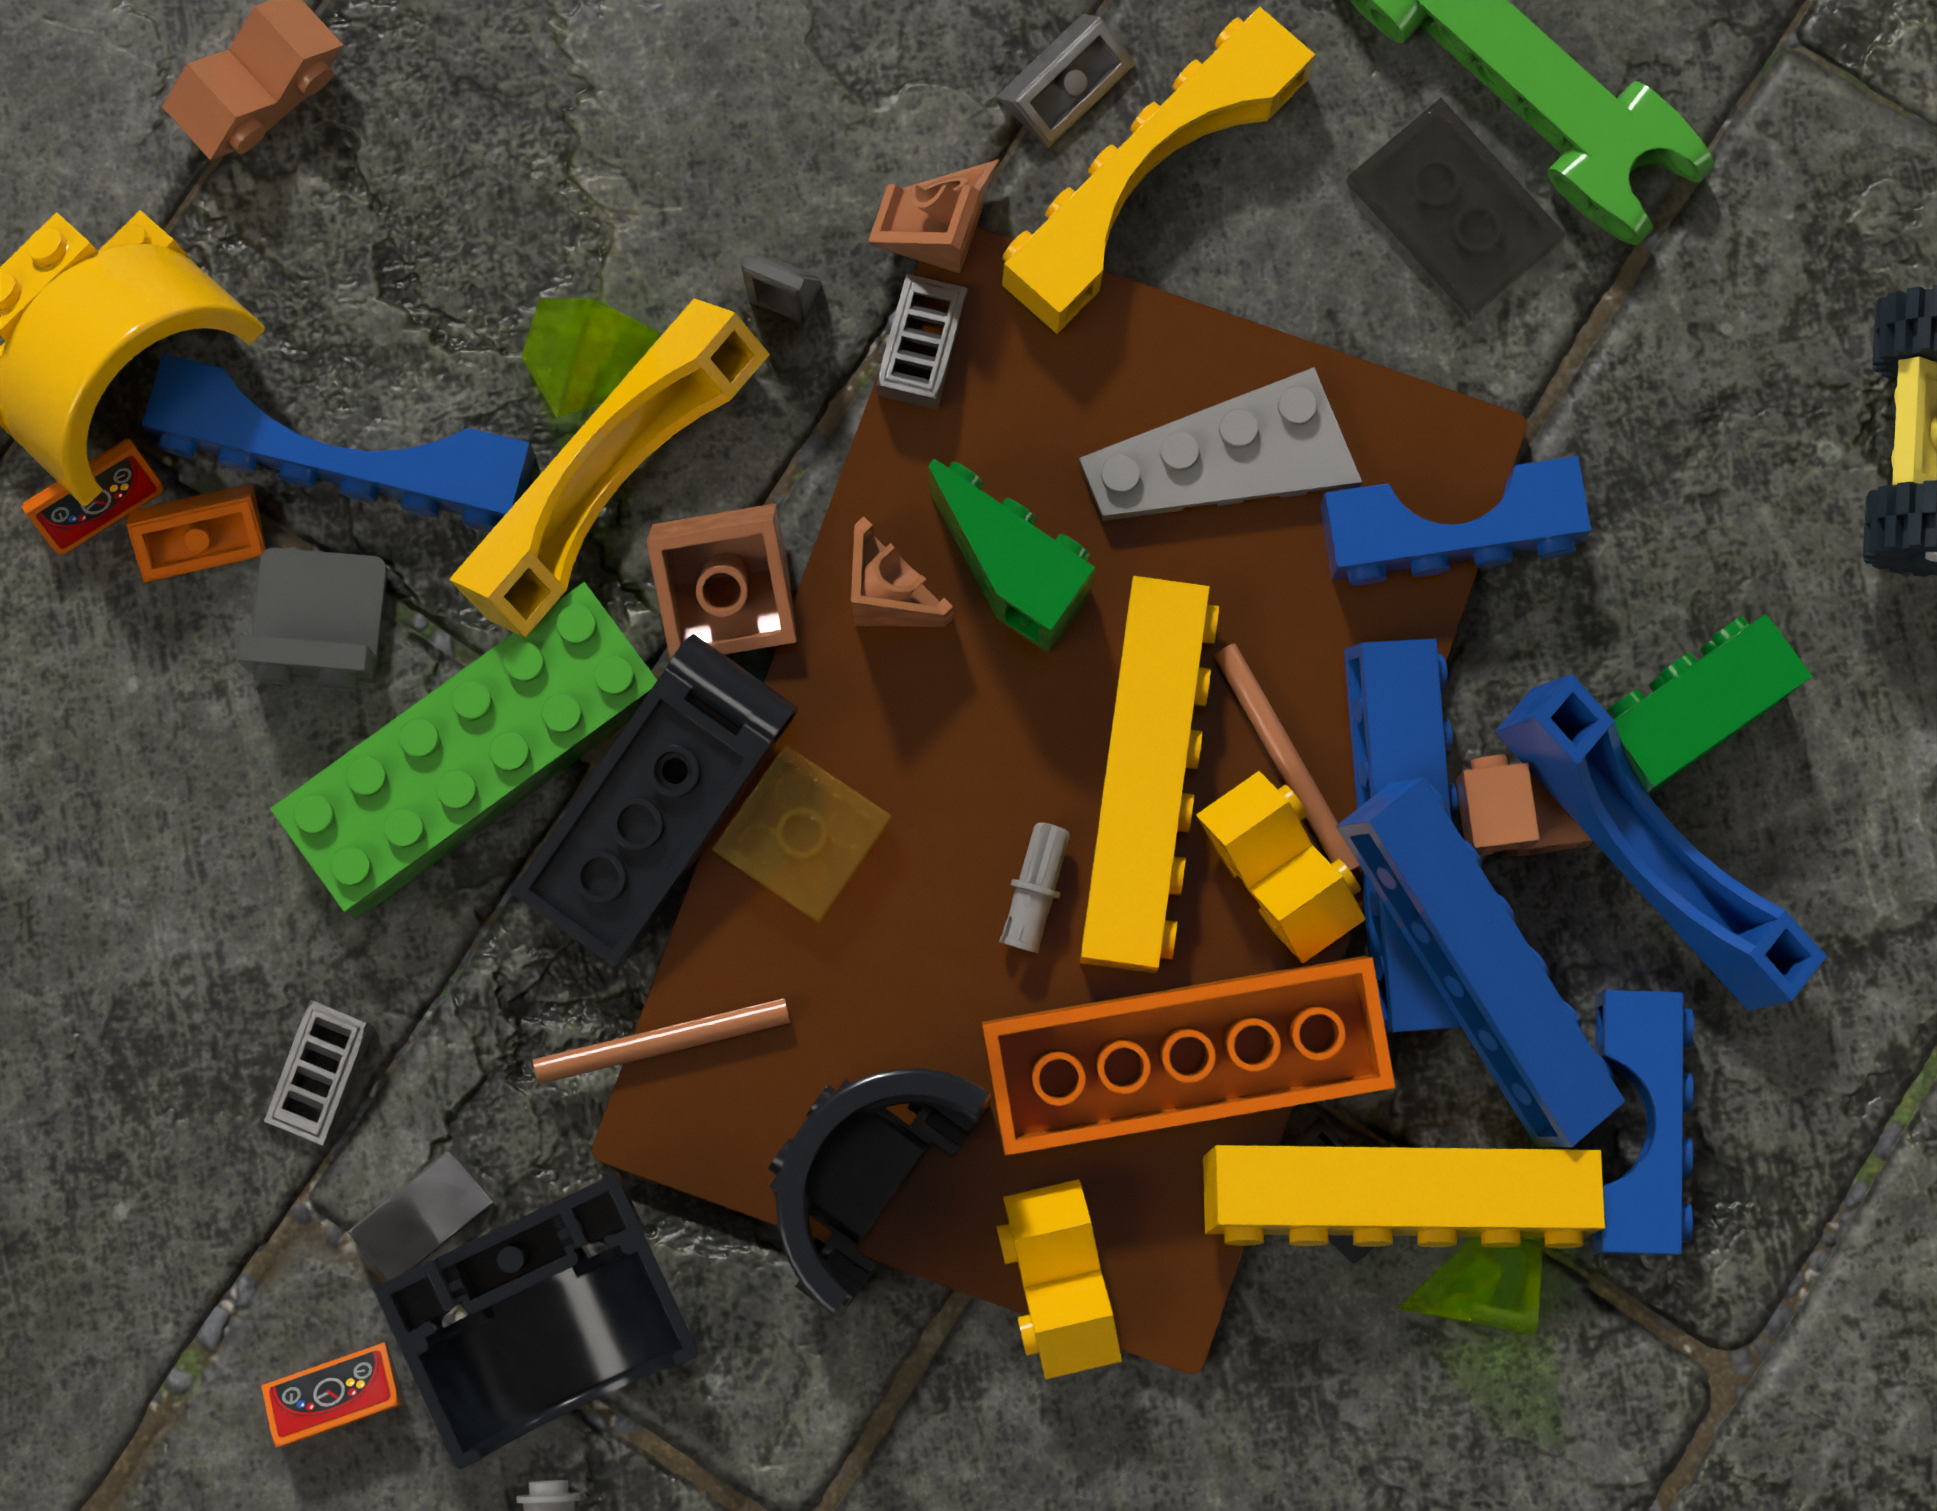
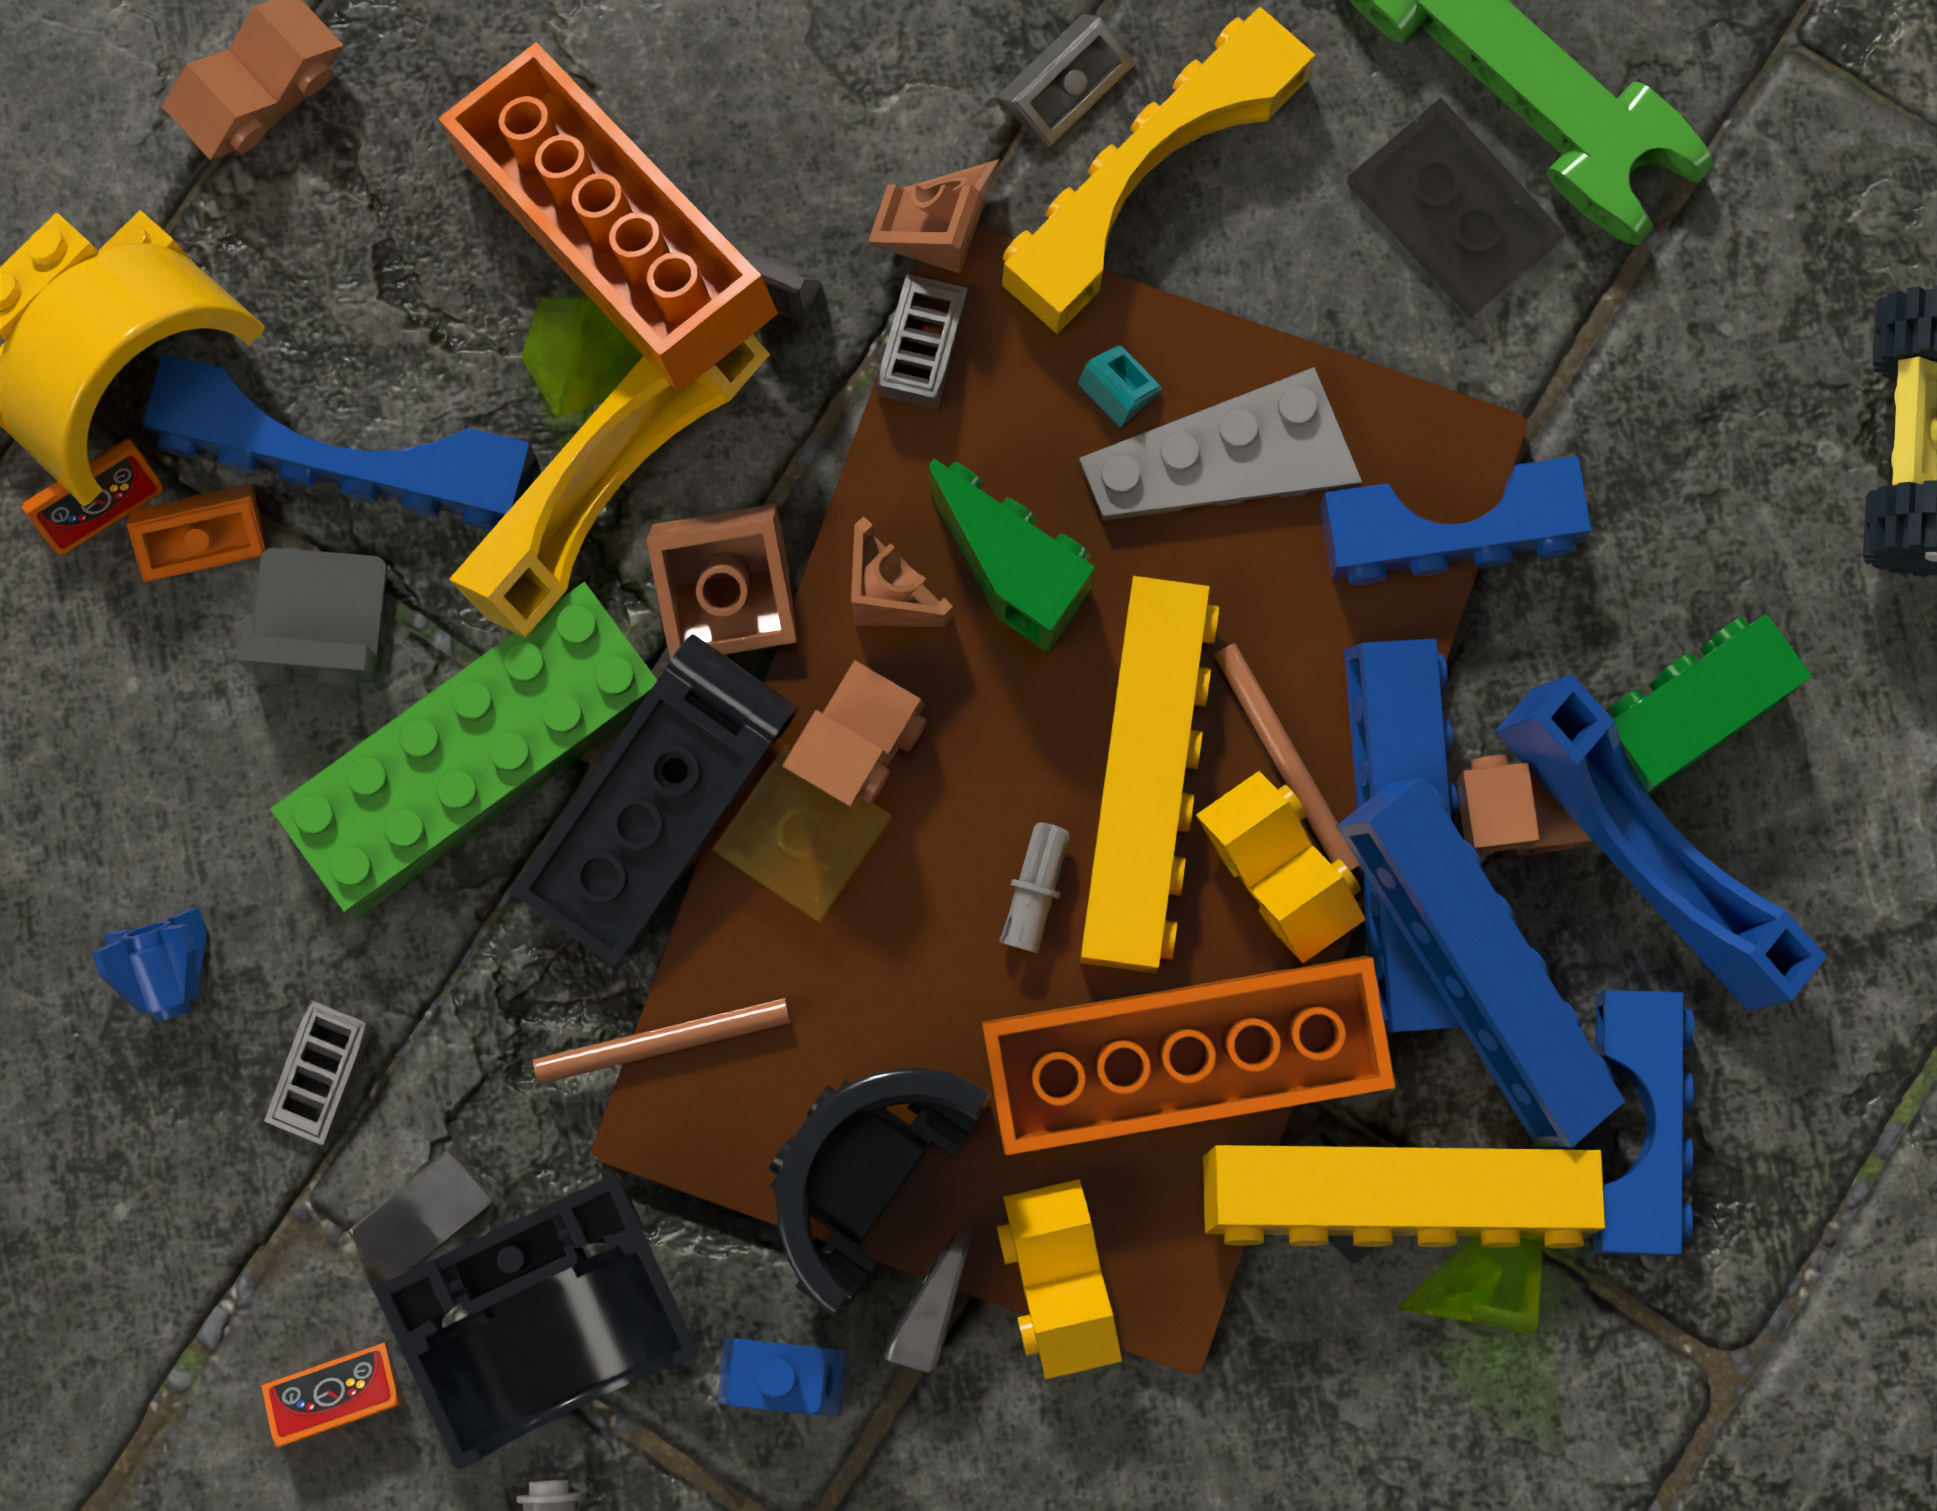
none -> blue brick [91,907,207,1021]
none -> orange brick [438,42,778,393]
none -> blue torso [717,1337,847,1416]
none -> nougat brick [783,660,928,810]
none -> flat silver slope [883,1228,973,1373]
none -> teal slope [1078,345,1162,428]

